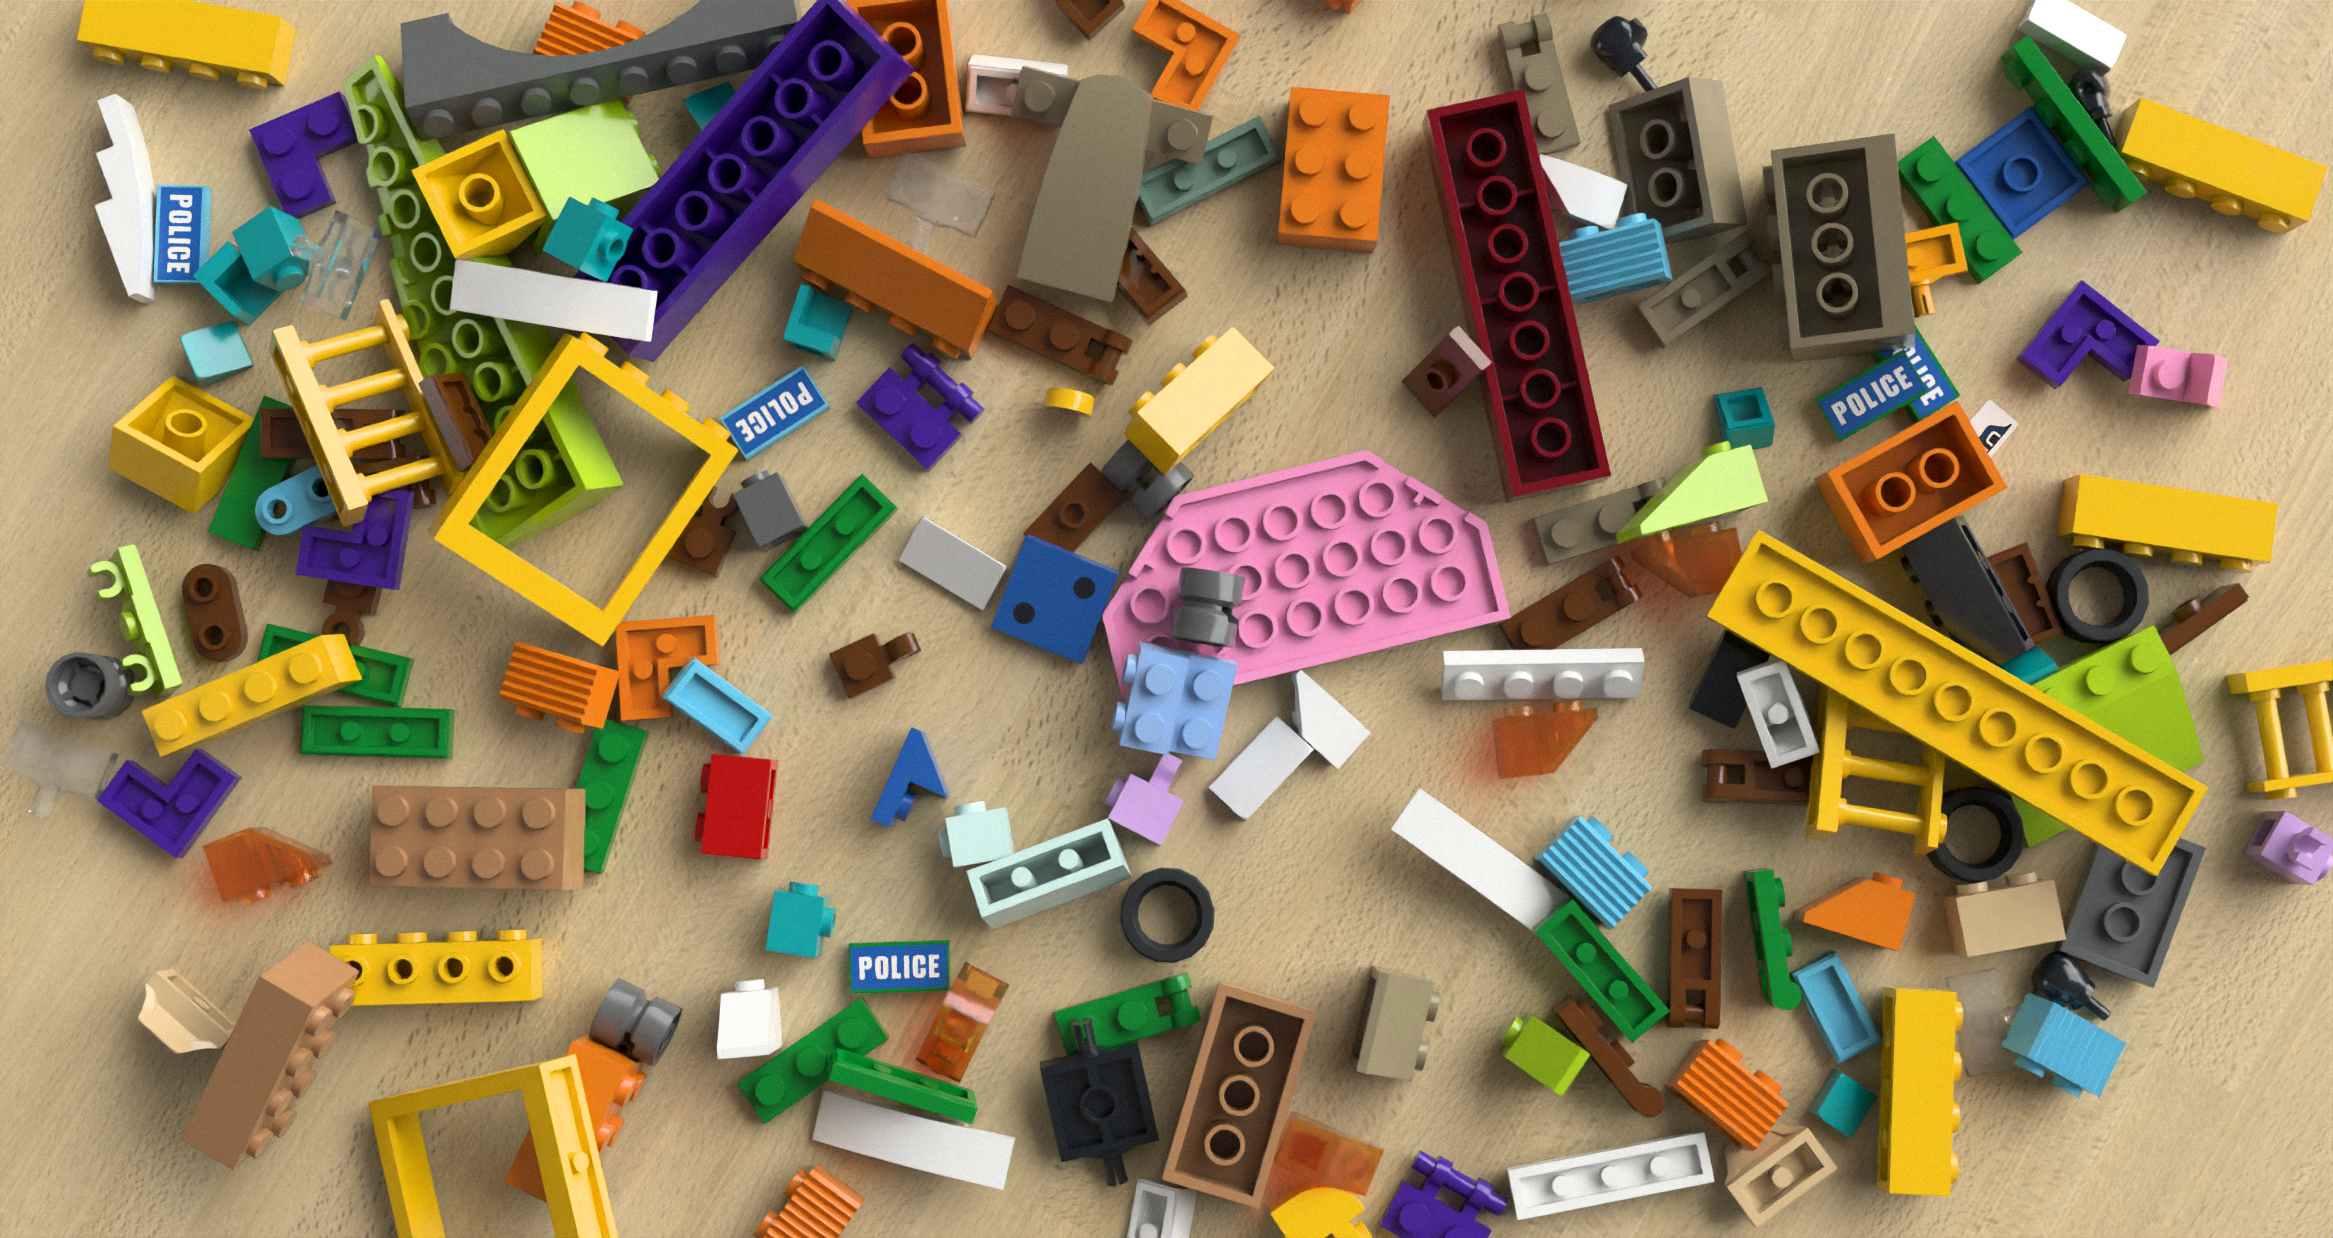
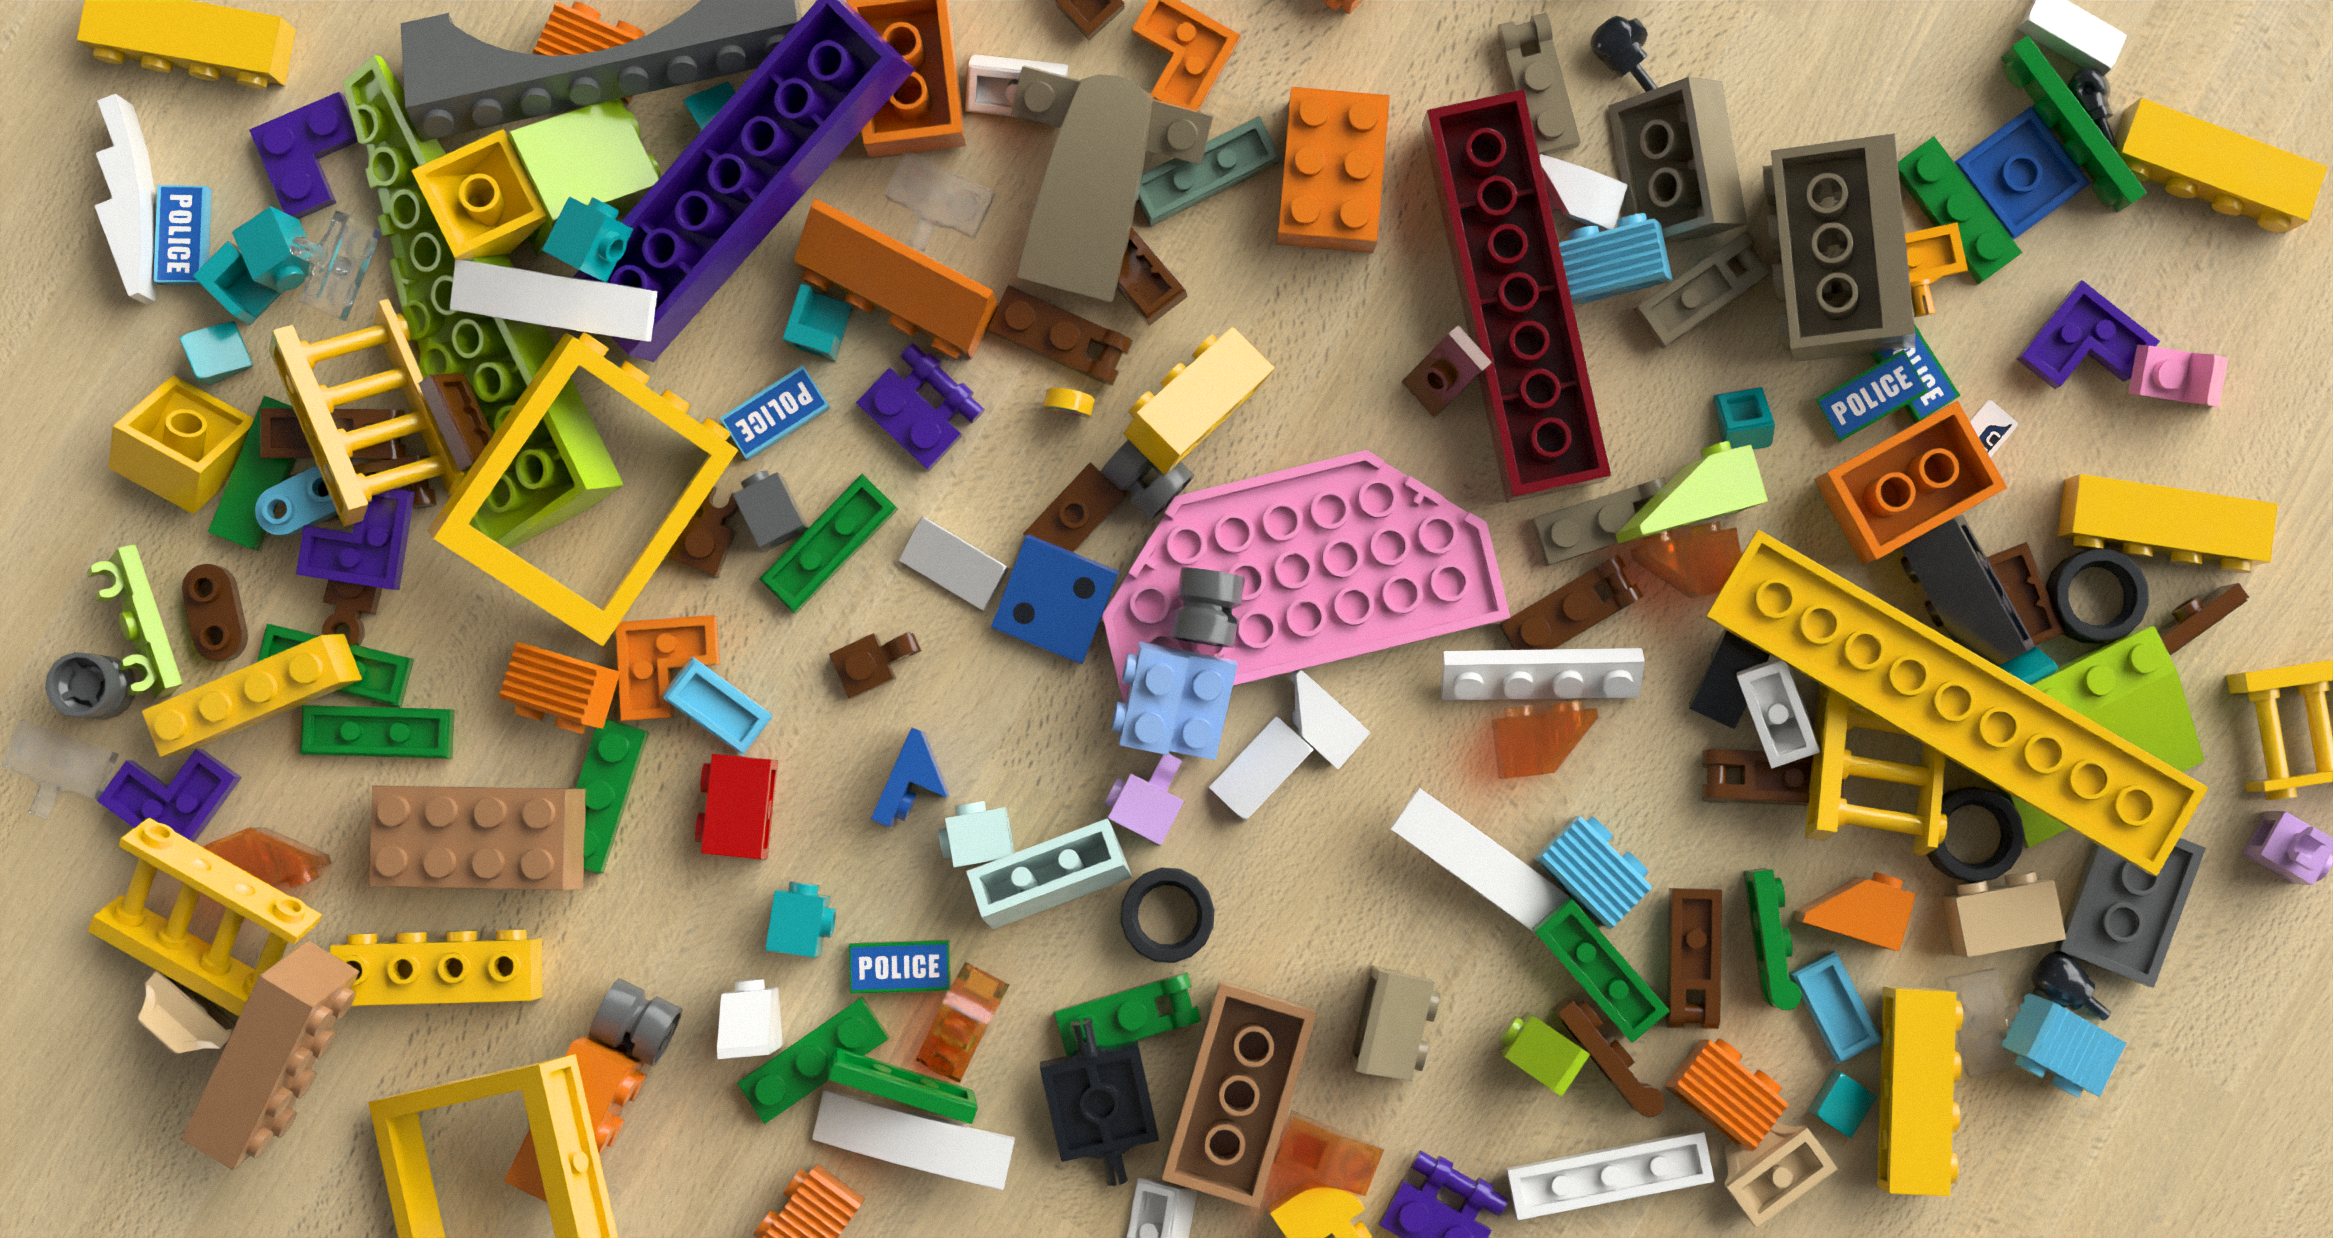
none -> yellow fence [88,818,323,1017]

